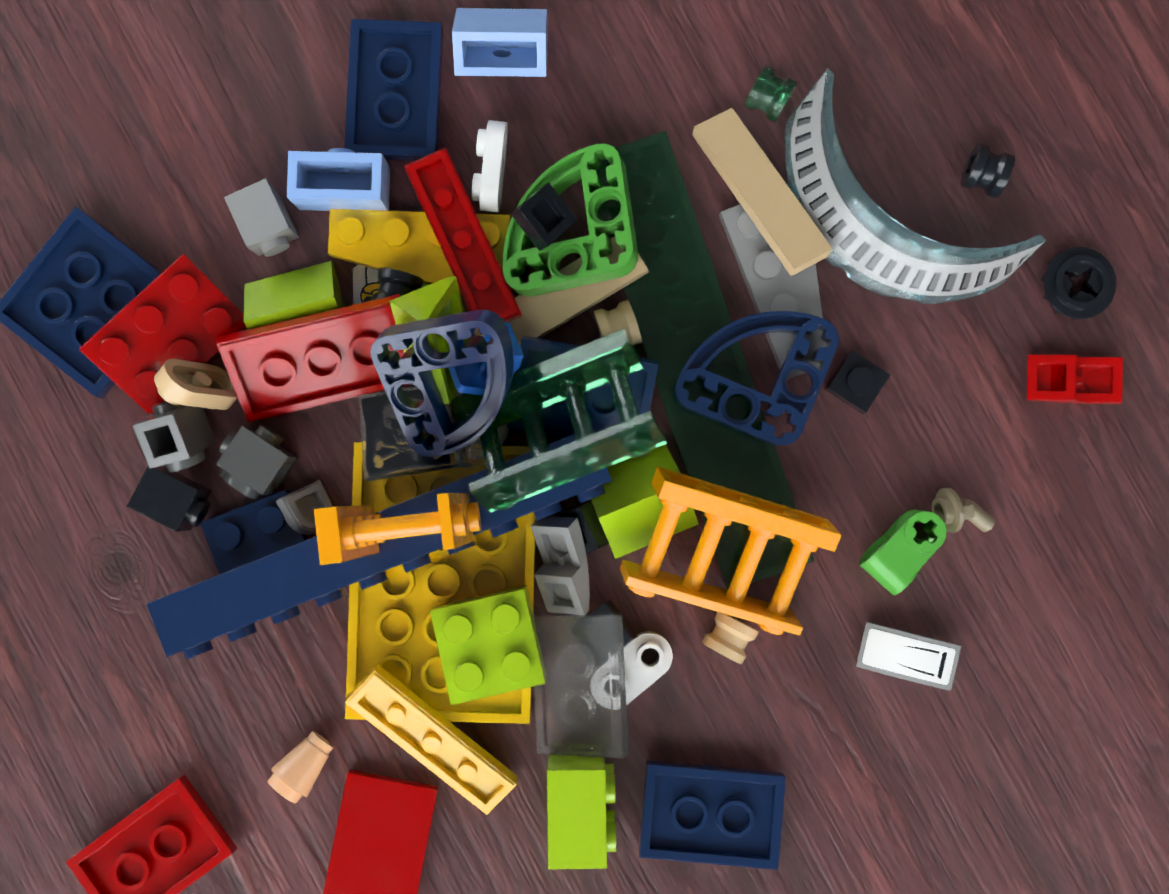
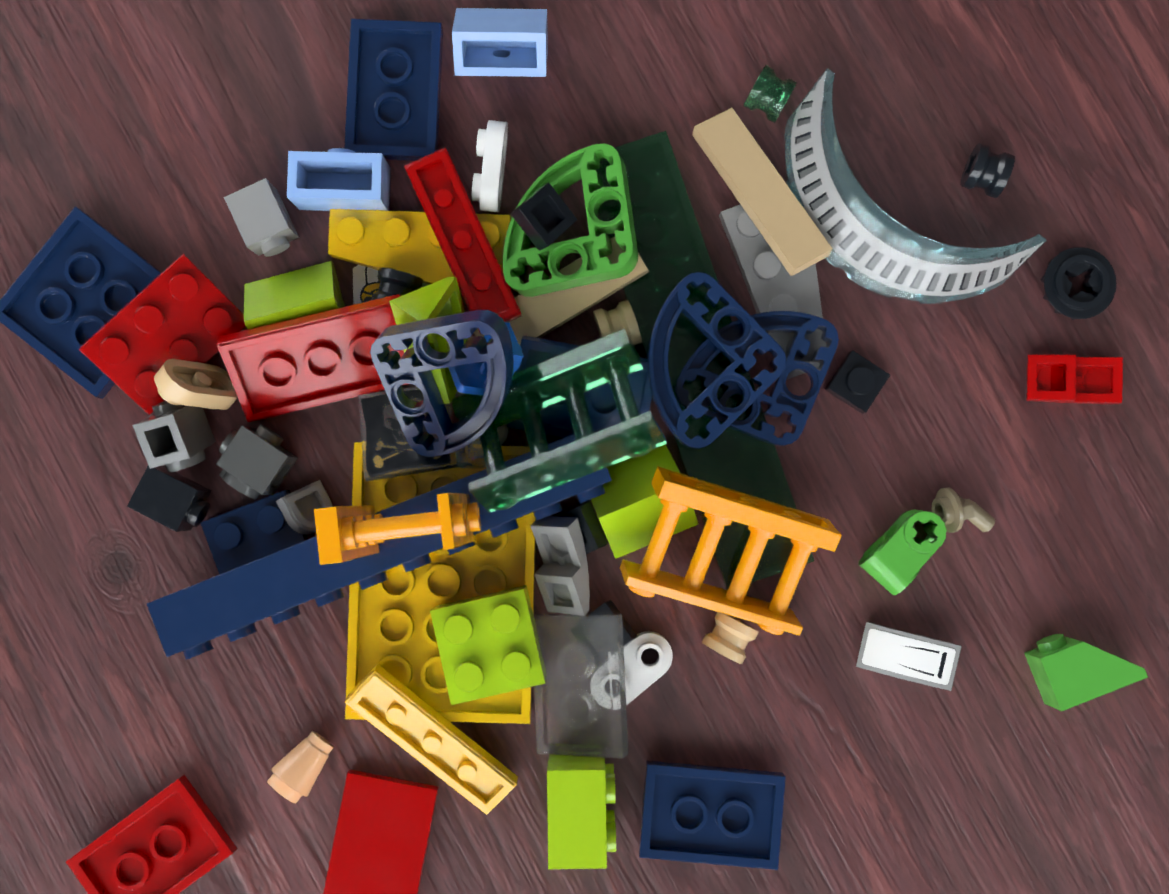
none -> dark blue beam [648,272,786,449]
none -> bright green slope [1024,634,1148,712]

